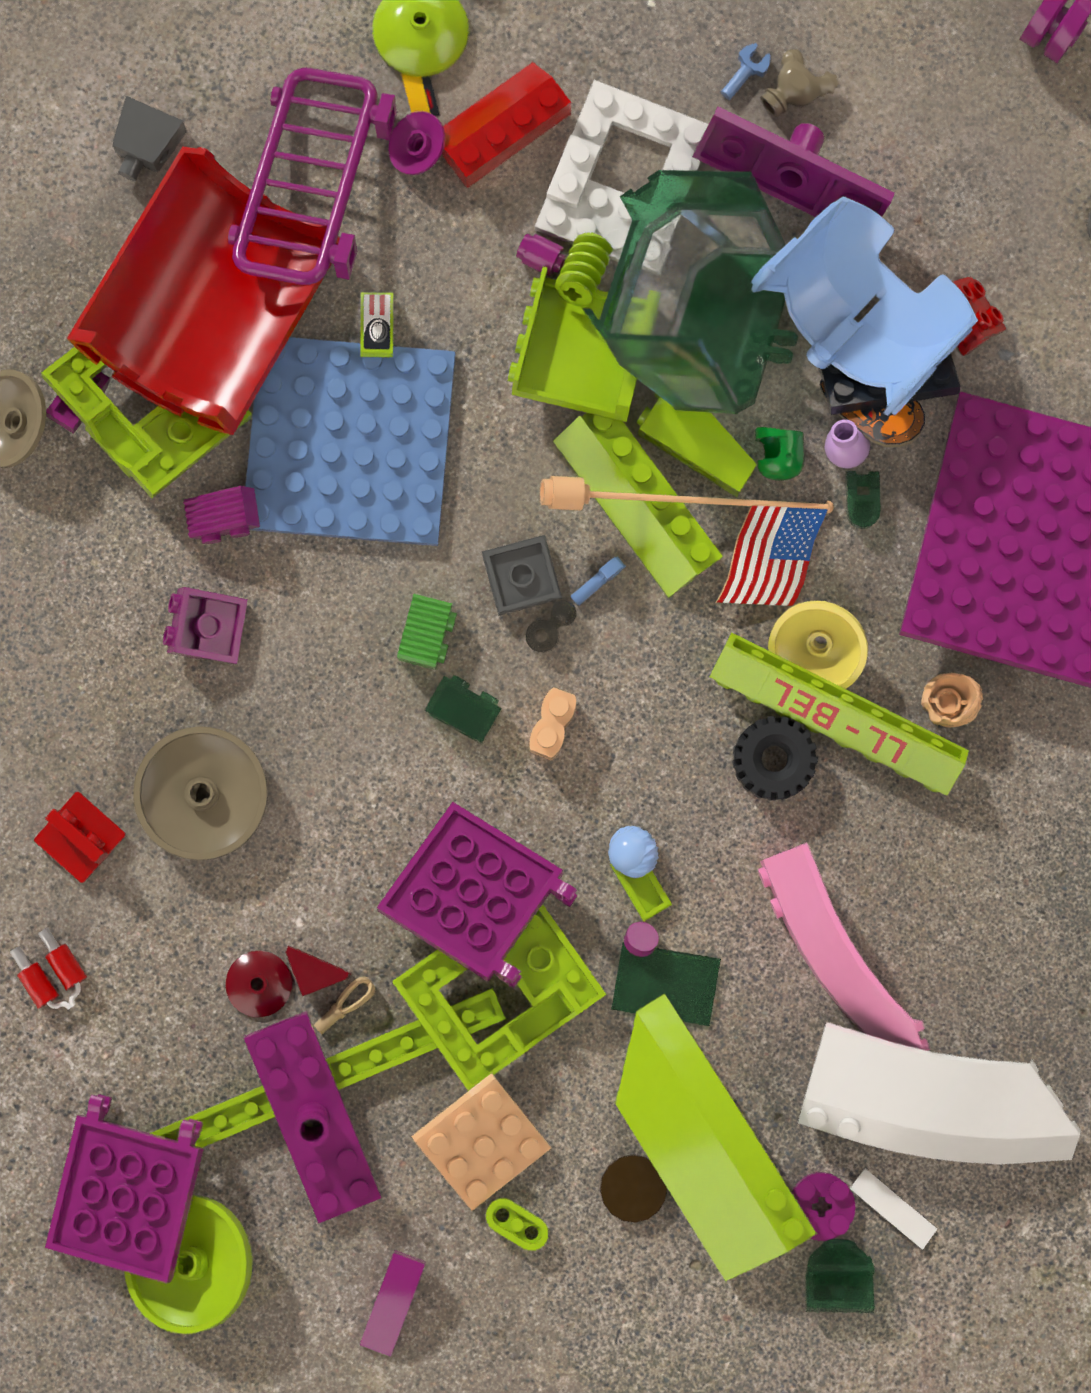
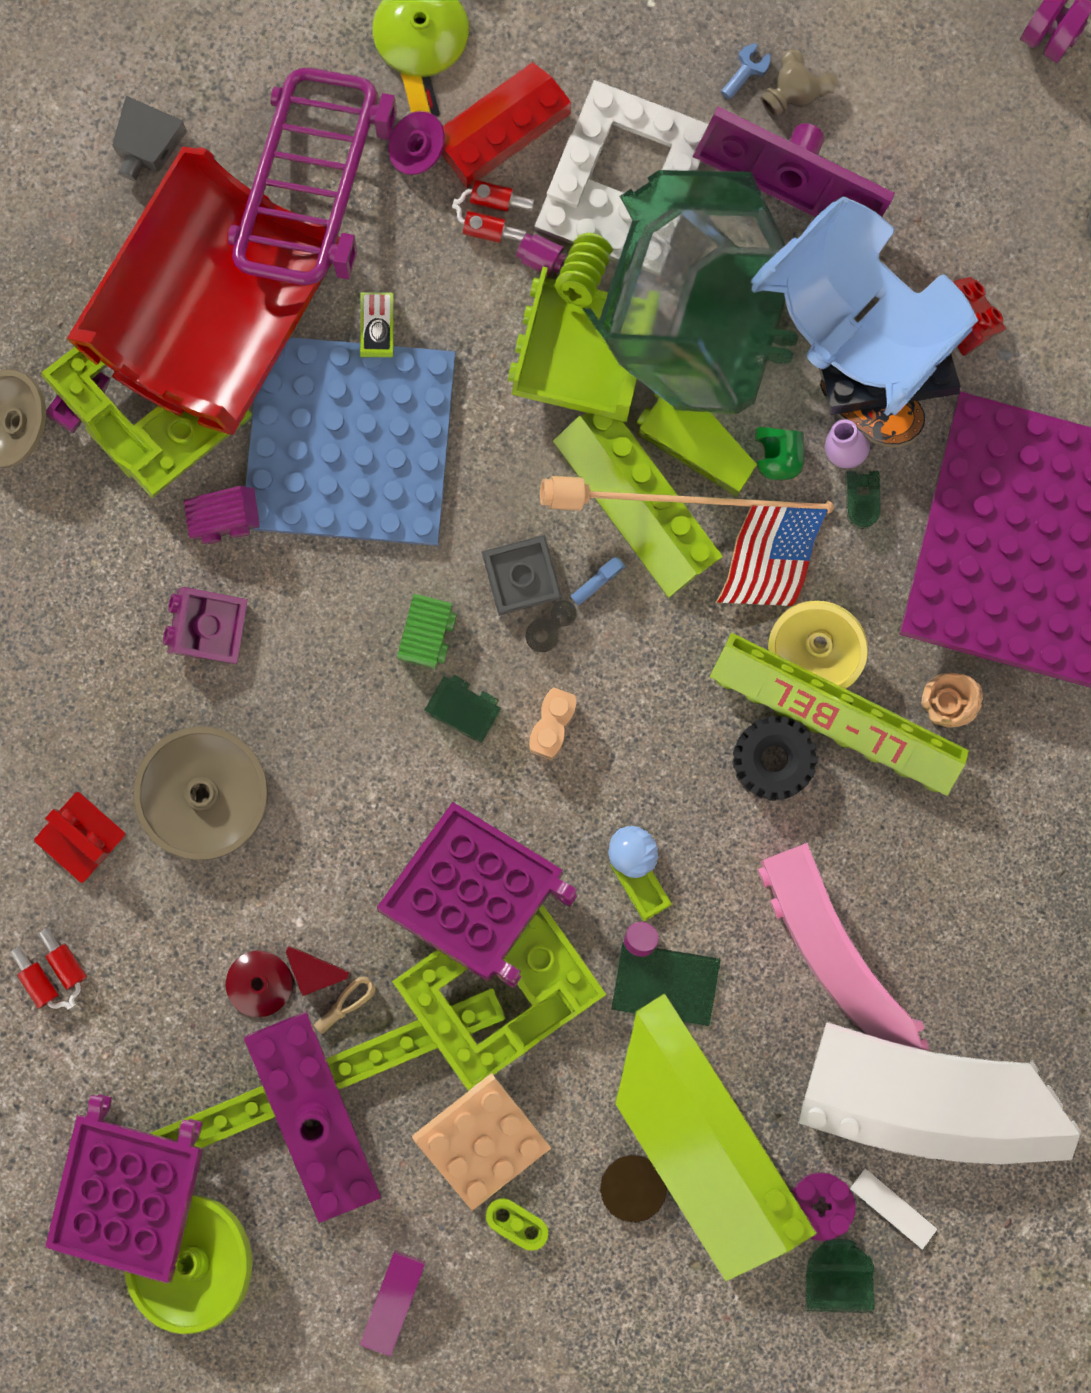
none -> red piece [452,180,534,243]

